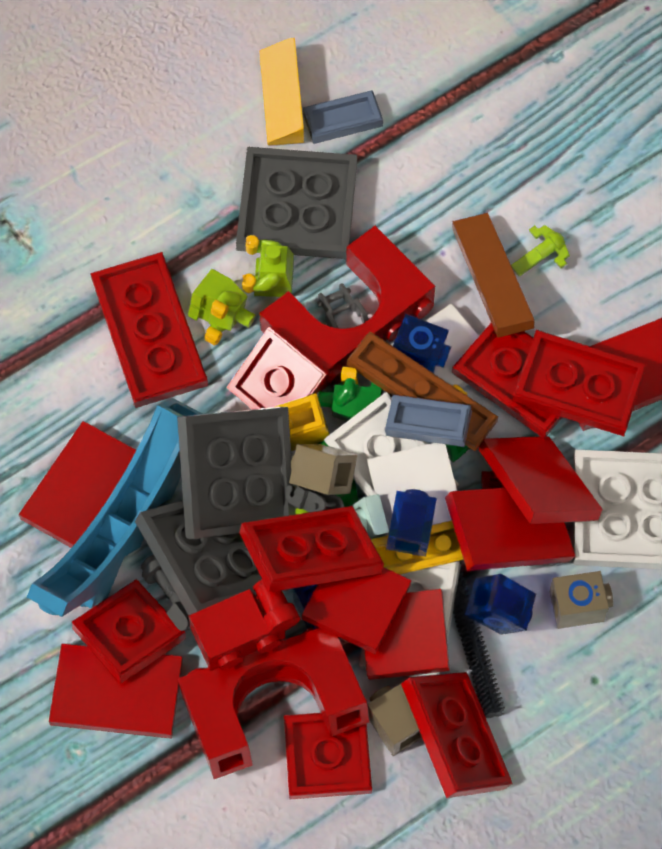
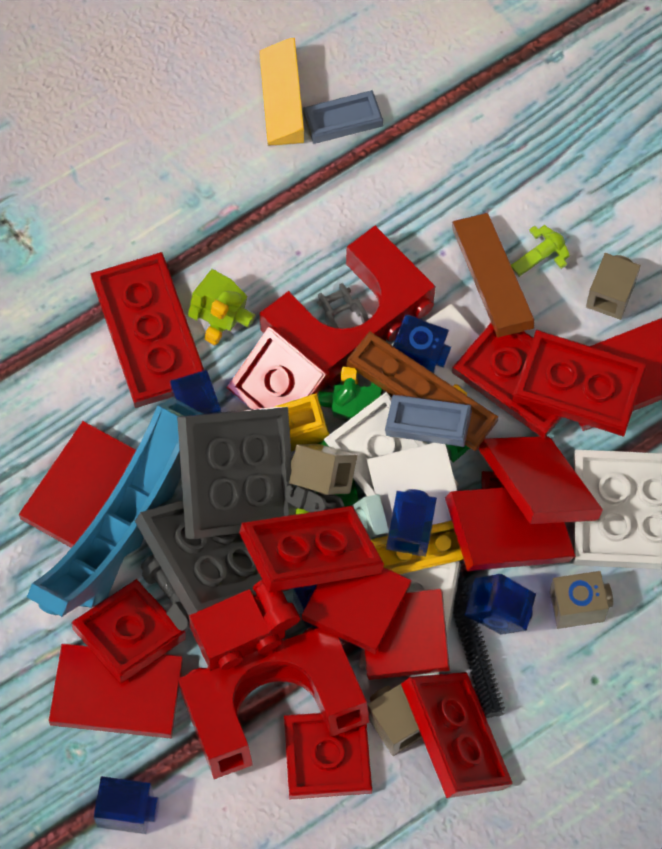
dark grey plate [236,147,357,259] -> none
lime piece [242,235,294,297] -> none
none -> clear blue brick [93,776,159,834]
none -> clear blue brick [170,370,221,414]
none -> dark tan brick [586,253,641,320]

